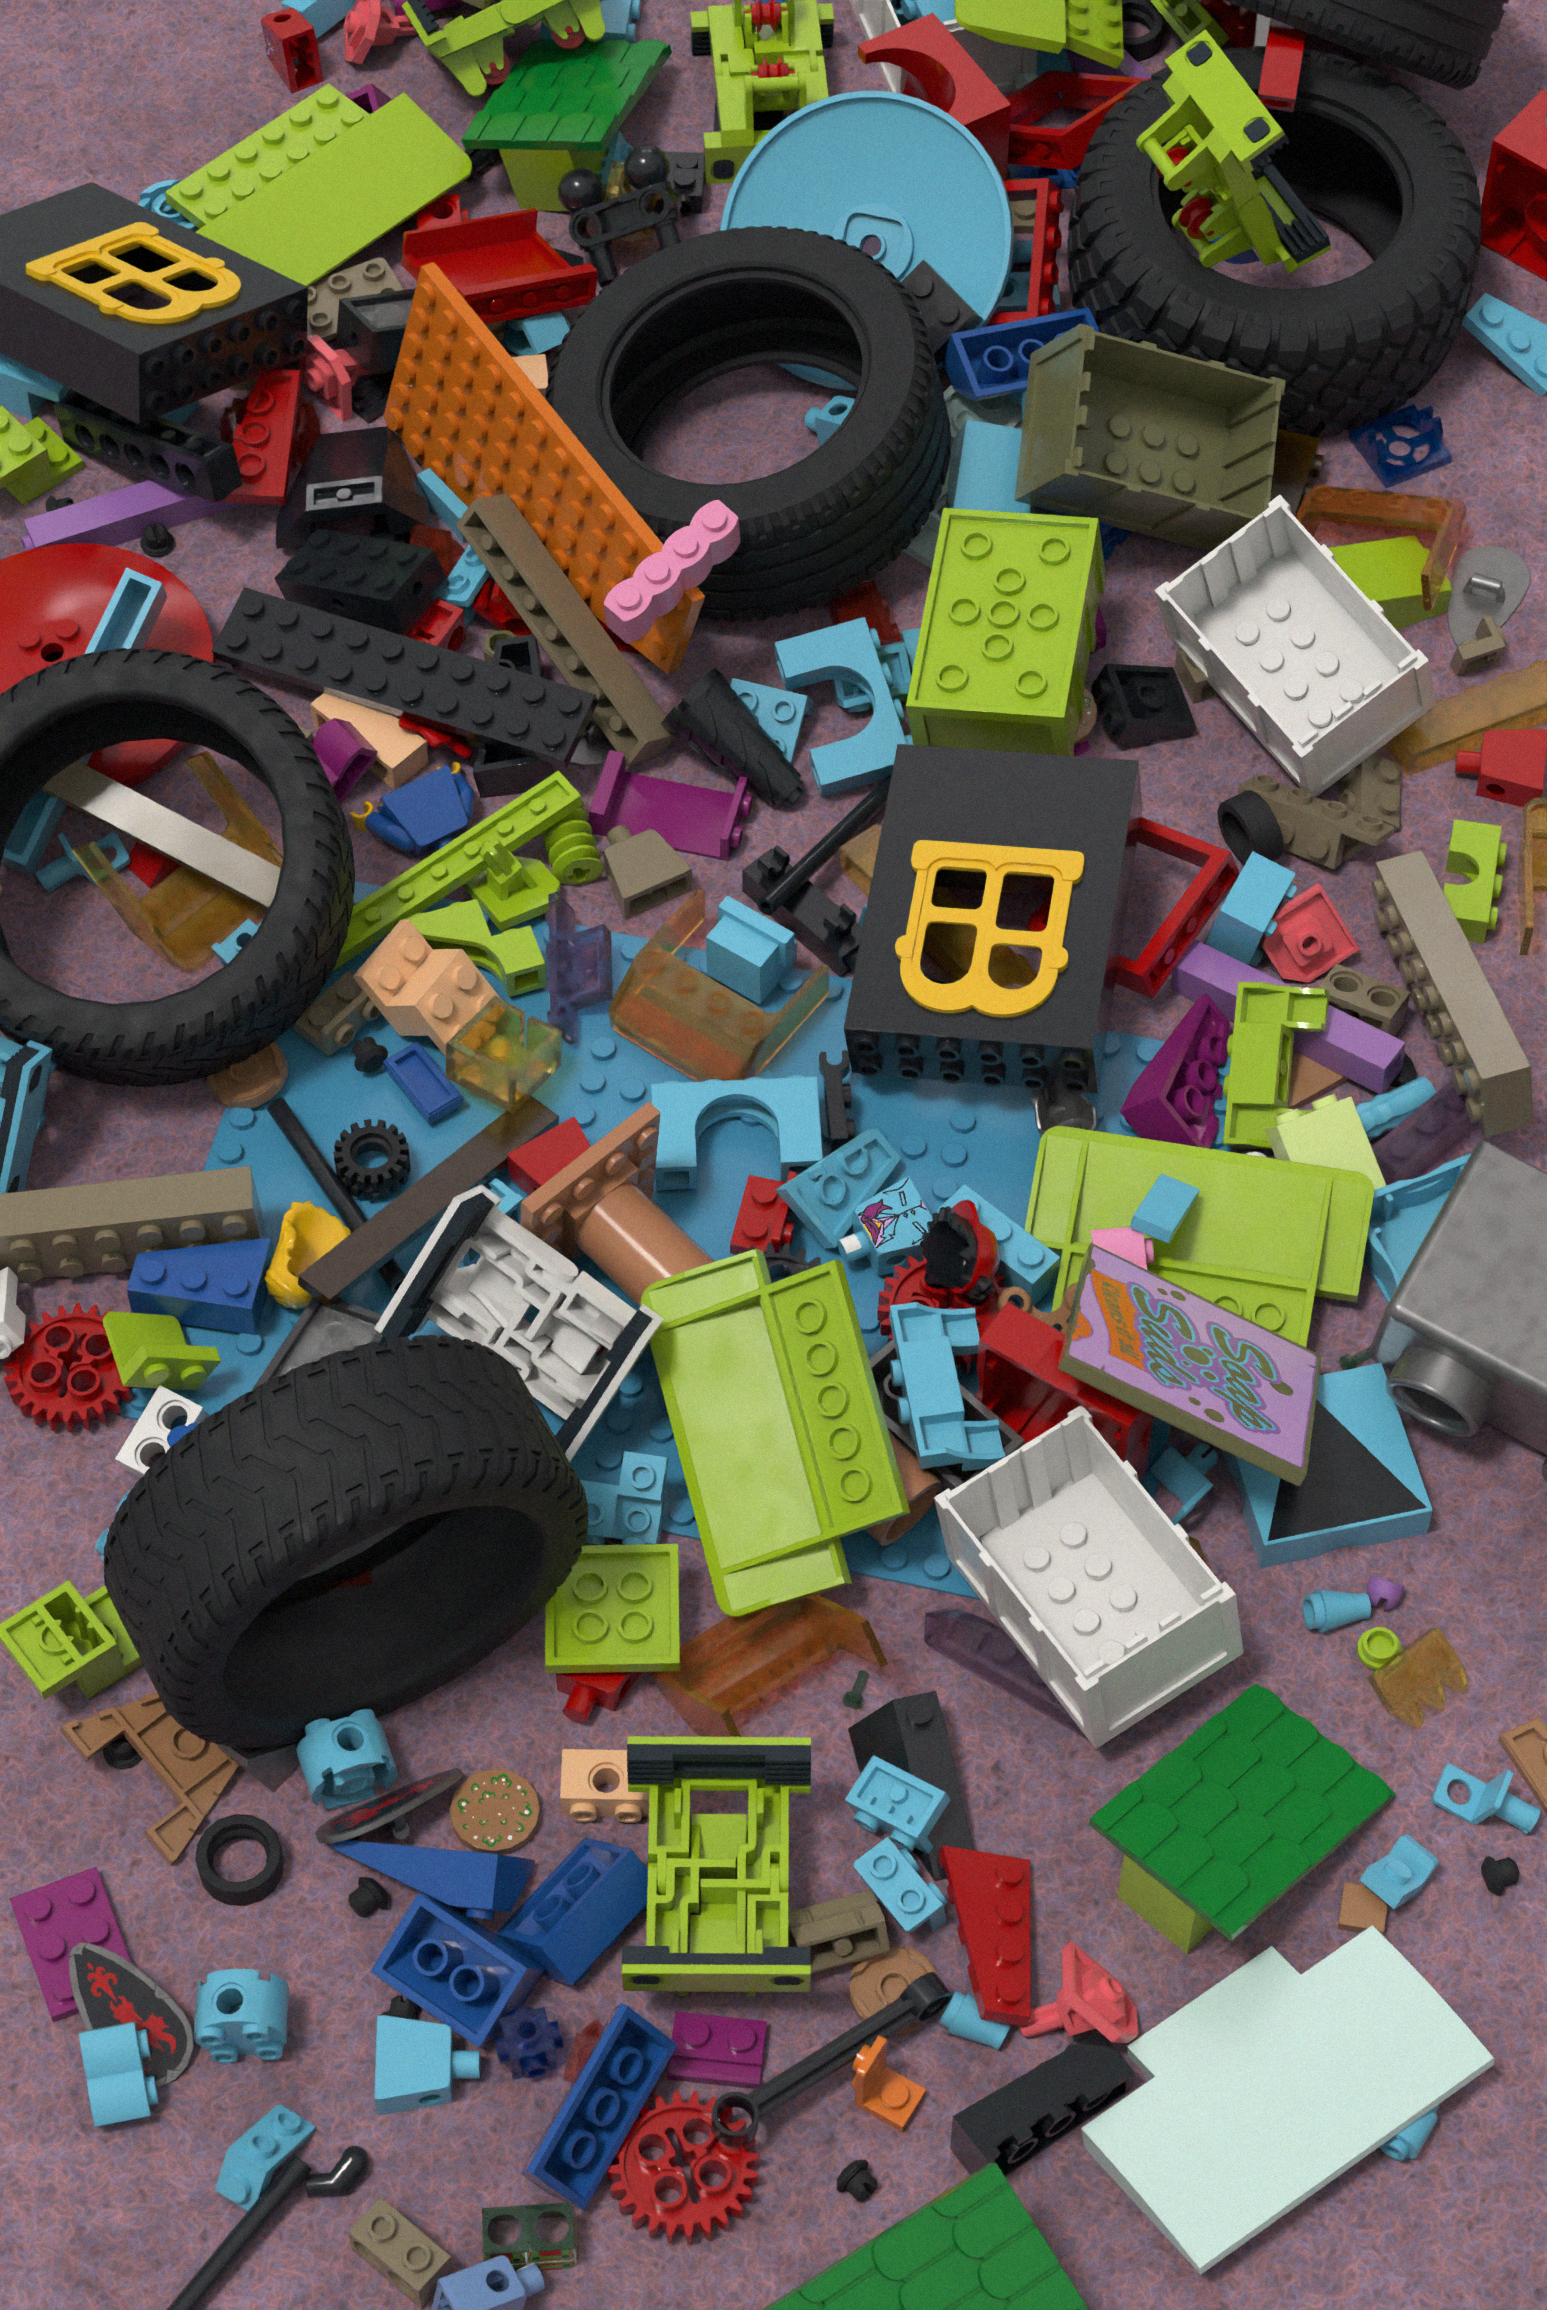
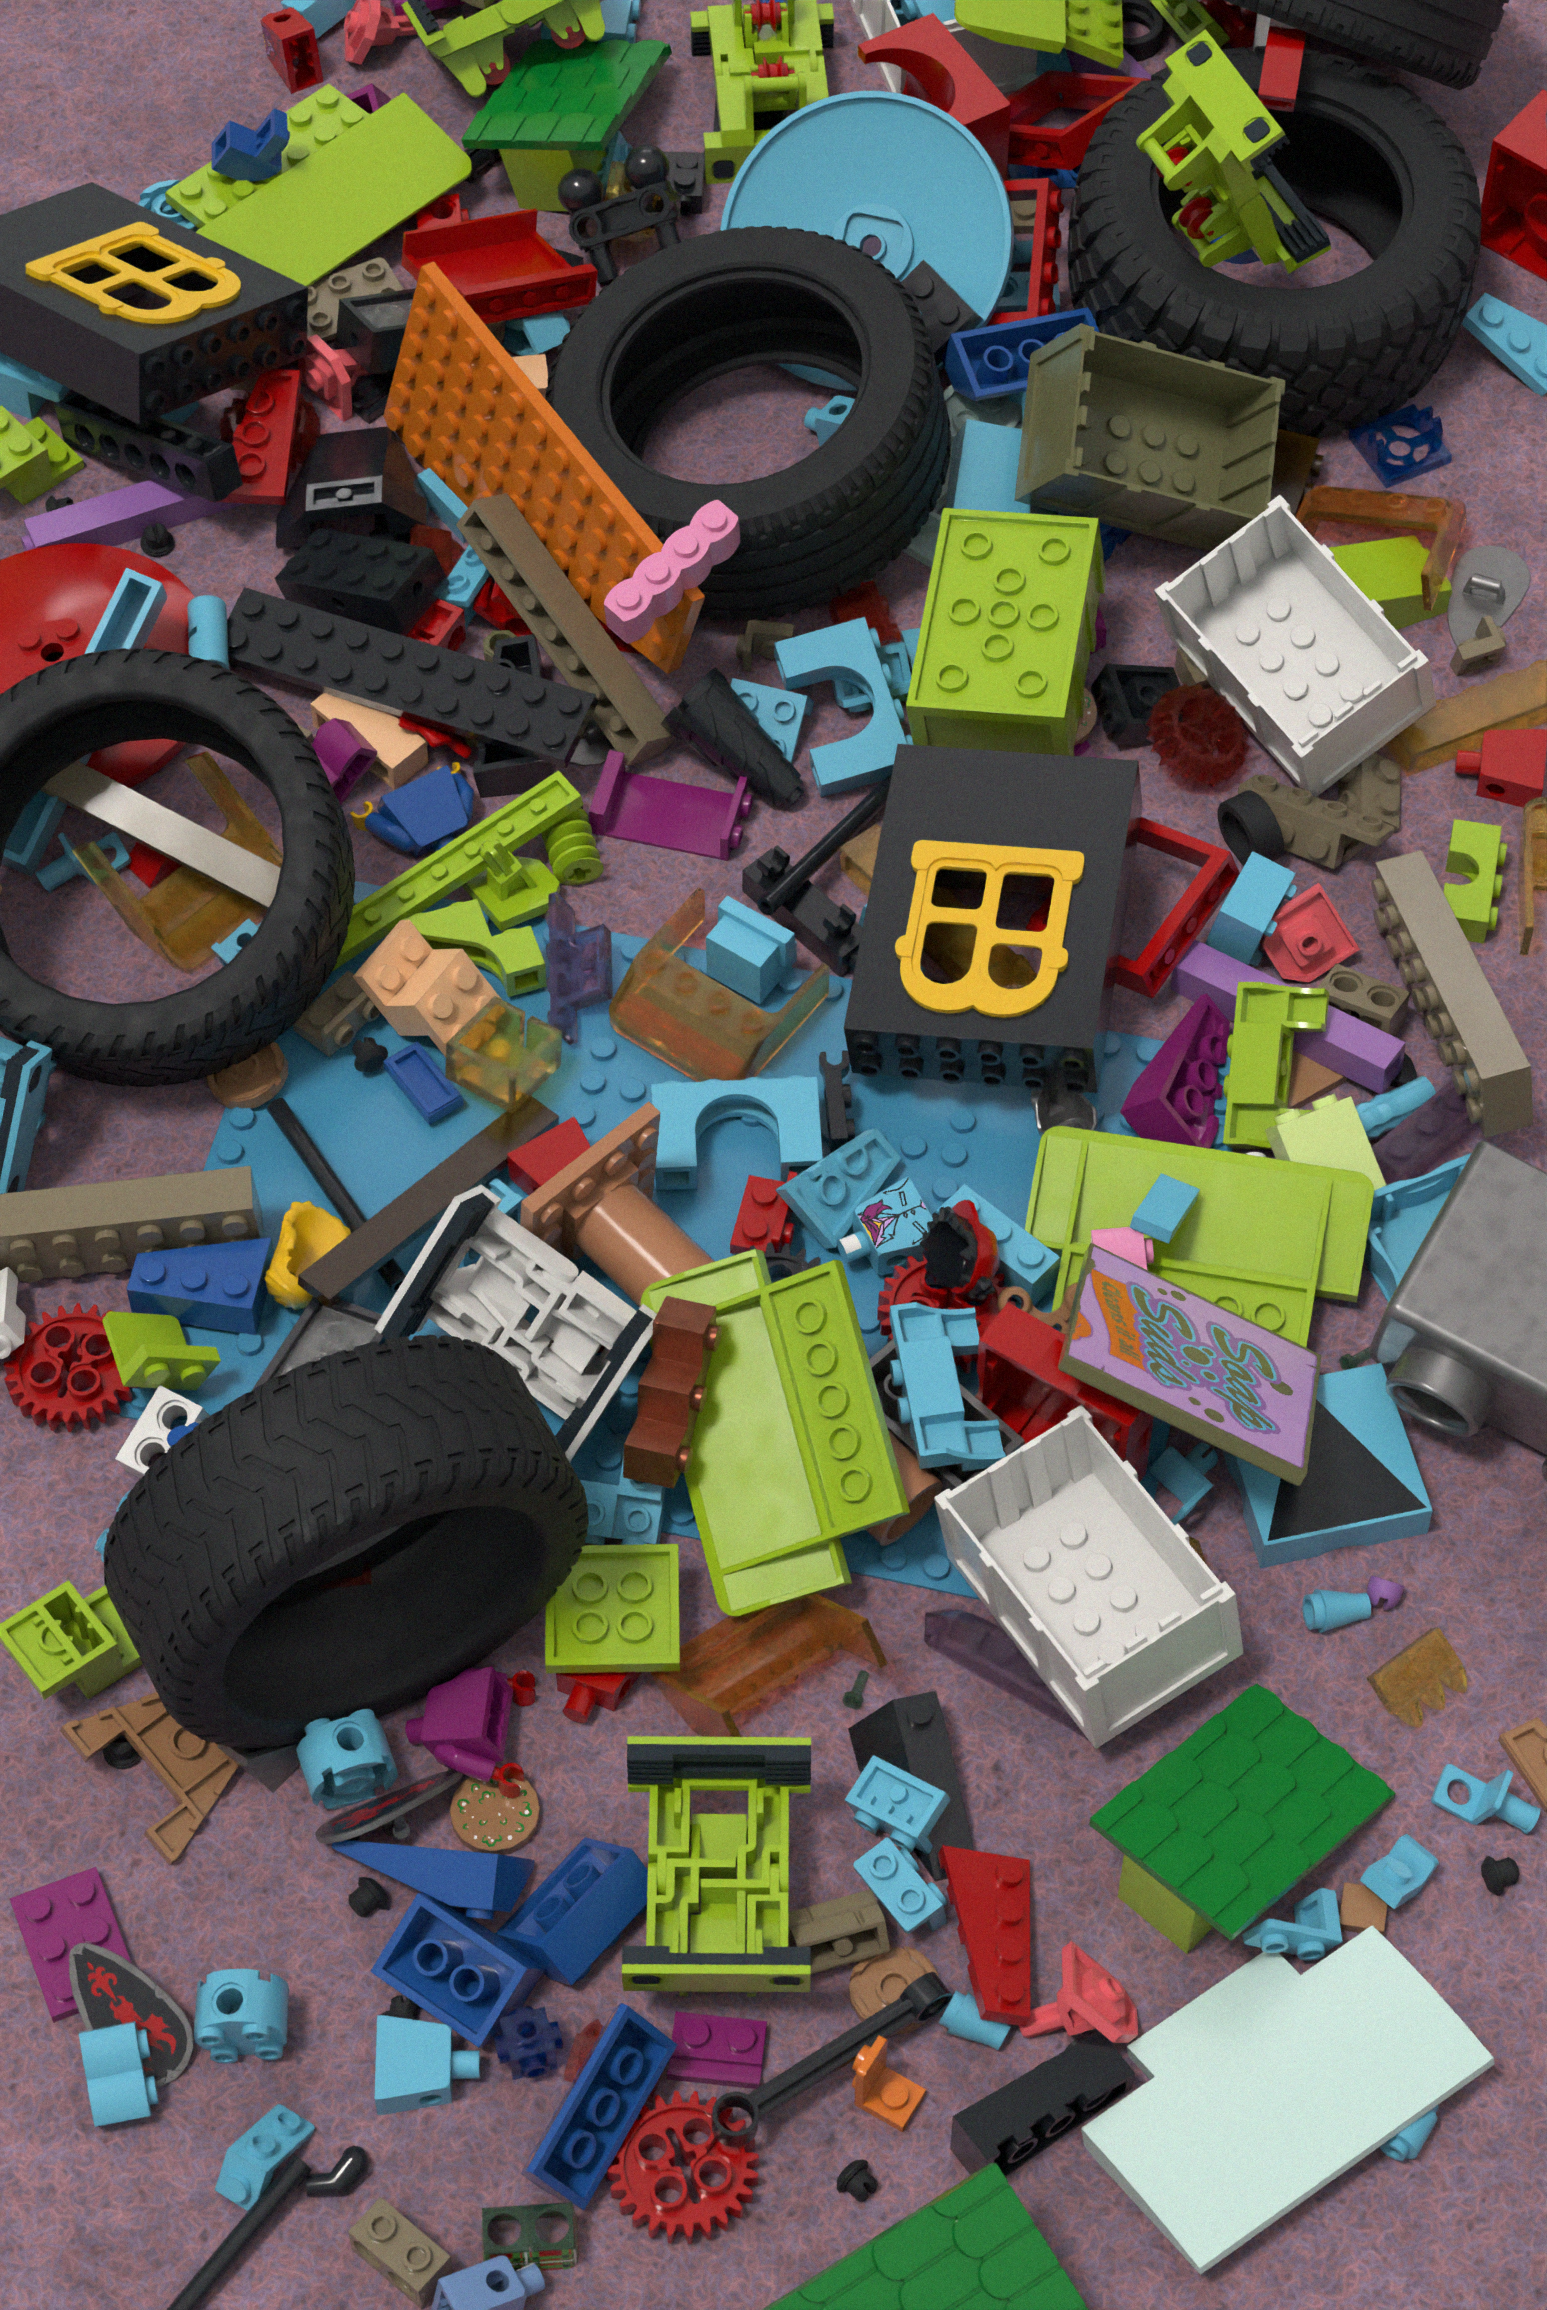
black tyre [195,1814,284,1906] -> none
black tyre [333,1119,411,1200] -> none
light nougat brick [560,1749,650,1823] -> none
dark tan torso [603,825,692,920] -> none
lime plate [1357,1627,1402,1671] -> none
none -> medium azure pin [187,595,229,670]
none -> blue brick [211,108,290,182]
none -> magenta torso [405,1666,536,1798]
none -> copper brick [623,1296,722,1489]
none -> dark tan bracket [736,620,794,672]
none -> clear red gear [1146,683,1250,789]
none -> medium azure bracket [1243,1888,1342,1961]

